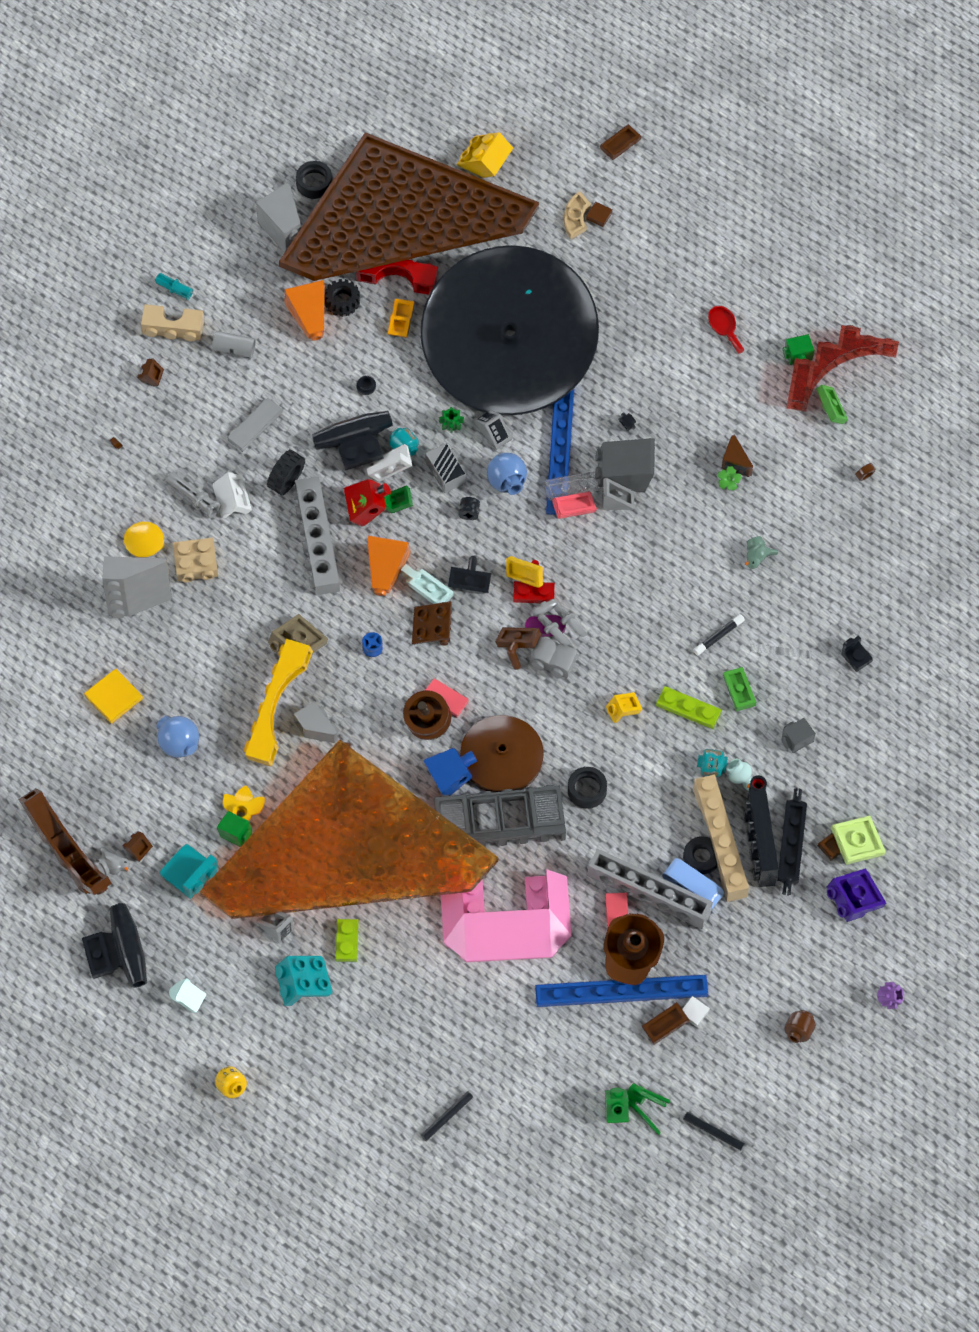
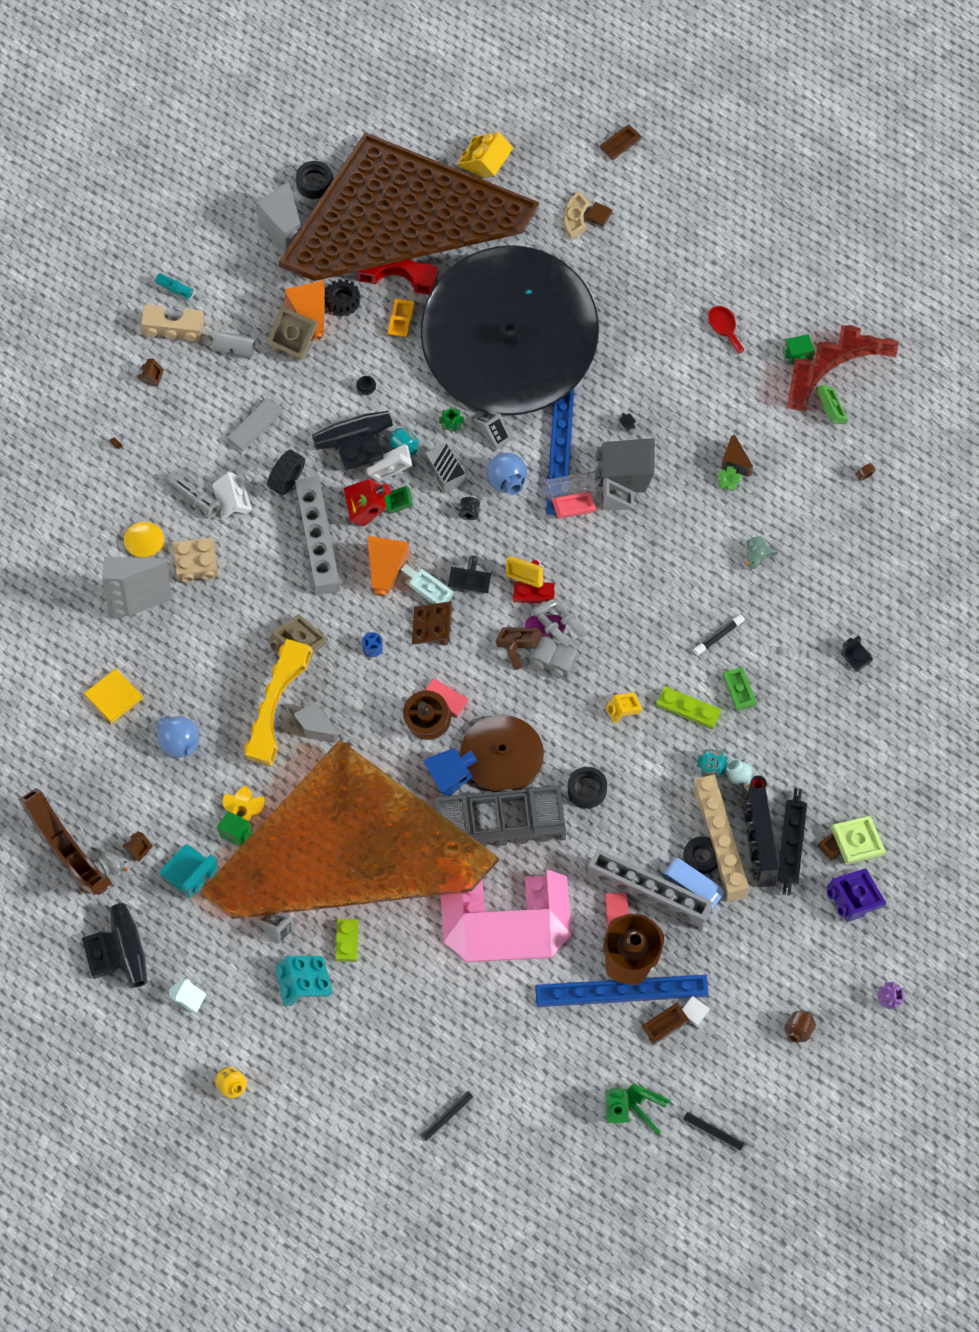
dark grey brick [781,718,816,753] -> none
none -> dark tan plate [266,306,318,361]

